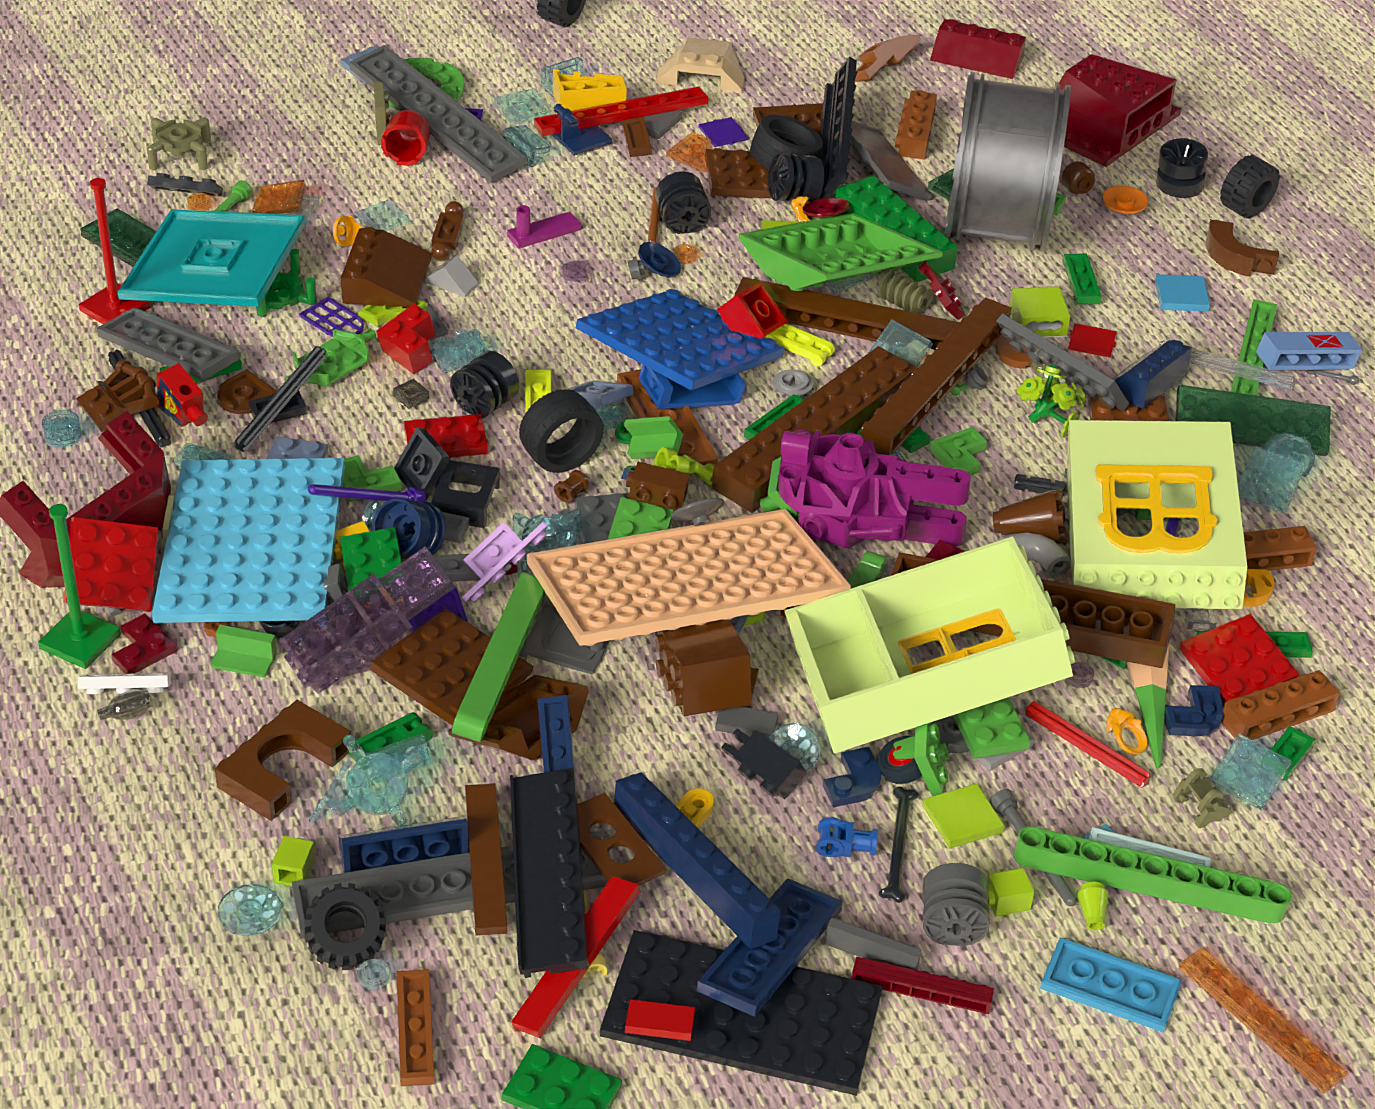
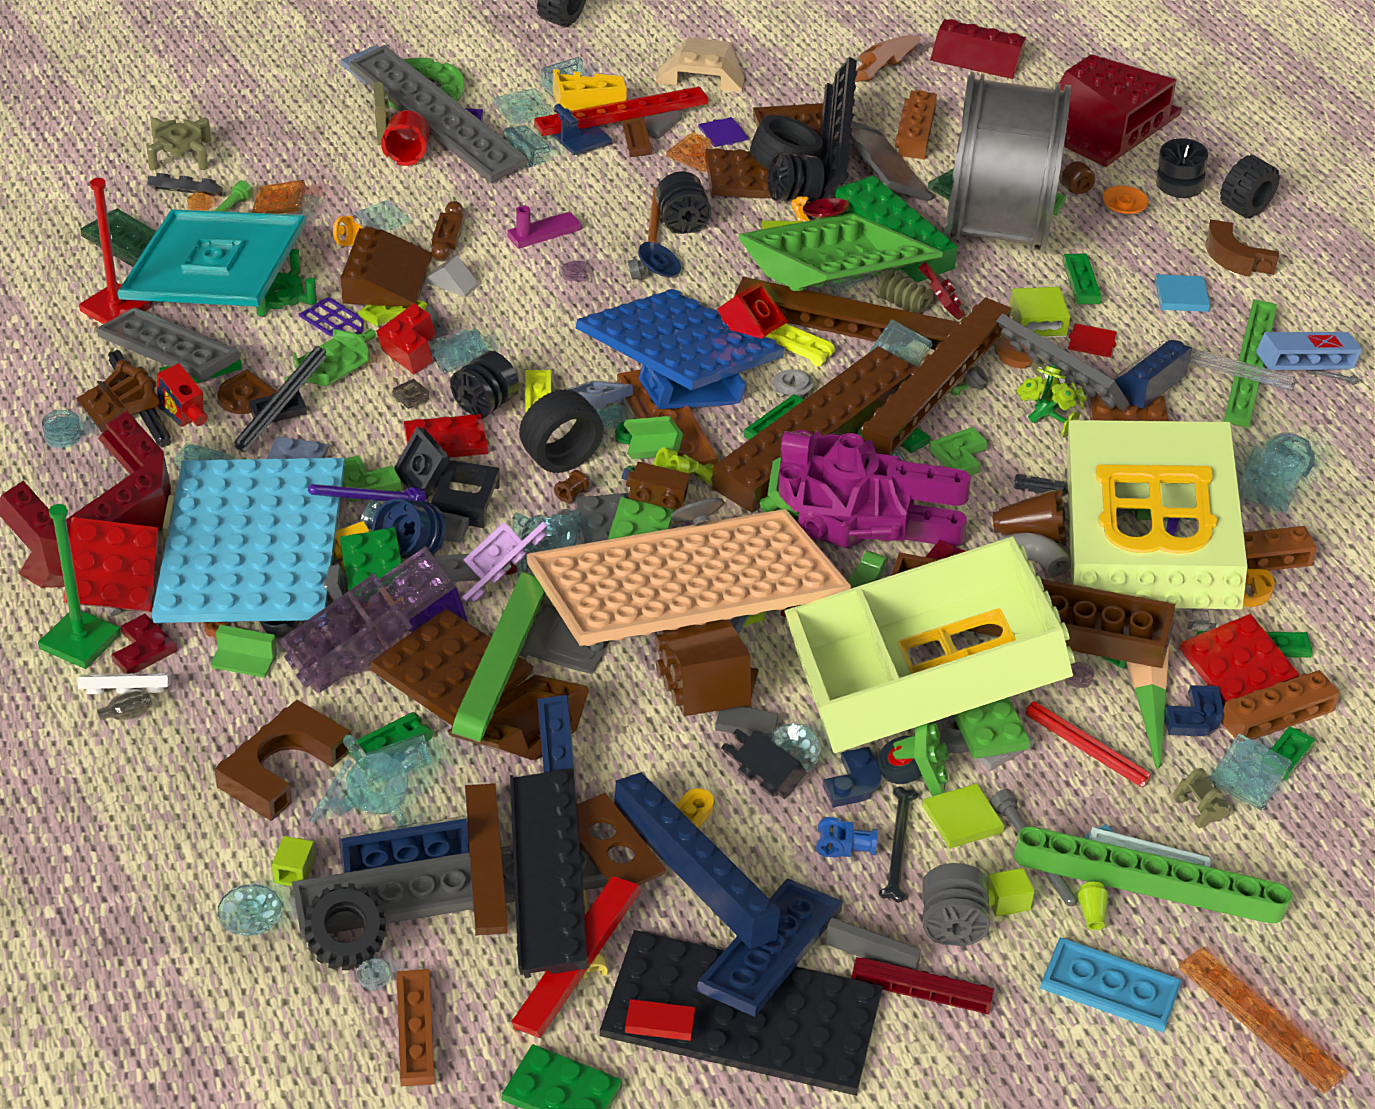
clear orange tile [673,244,697,264] -> none
light orange piece [1106,708,1147,755] -> none
clear green plate [1175,385,1331,456] -> none

